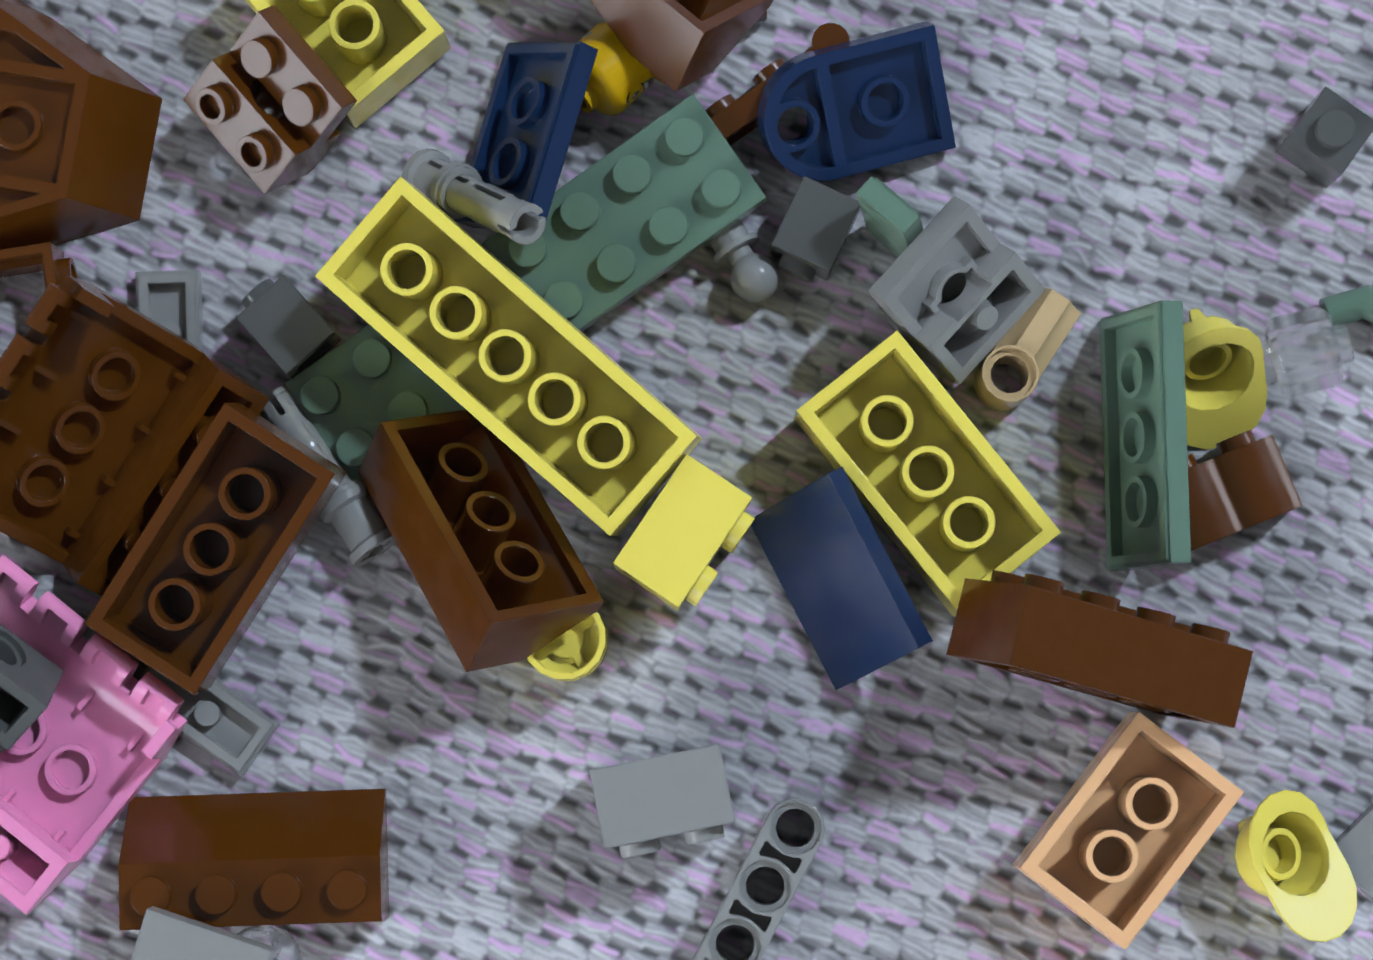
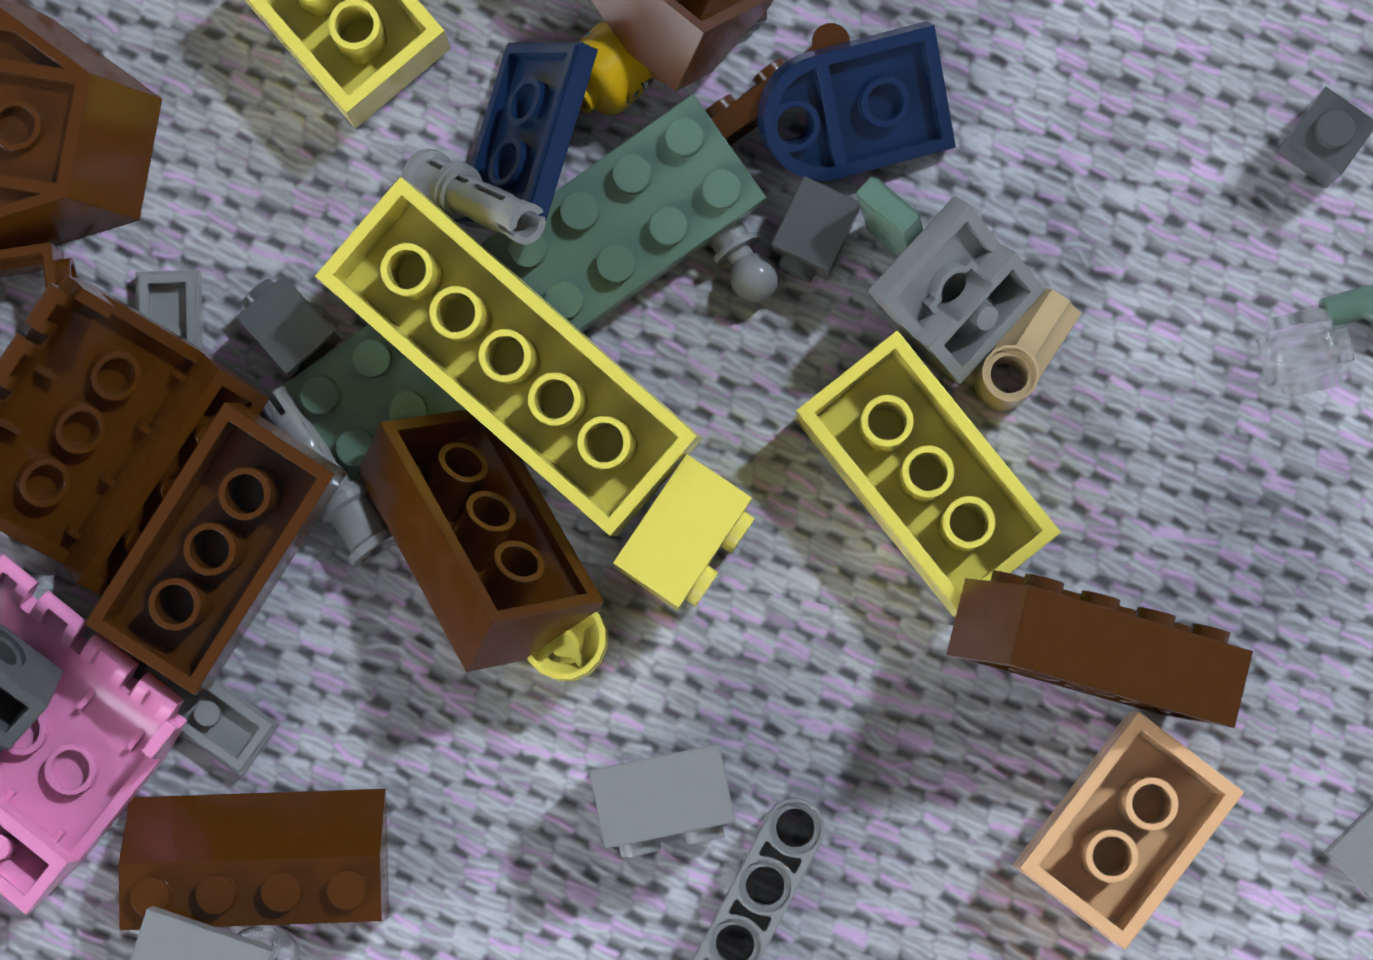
reddish brown brick [183,5,357,194] -> none
dark blue tile [751,467,933,690] -> none
sand green tile [1100,300,1191,571] -> none
light yellow piece [1183,308,1267,450] -> none
reddish brown brick [1188,430,1303,551] -> none
light yellow piece [1234,790,1358,942] -> none

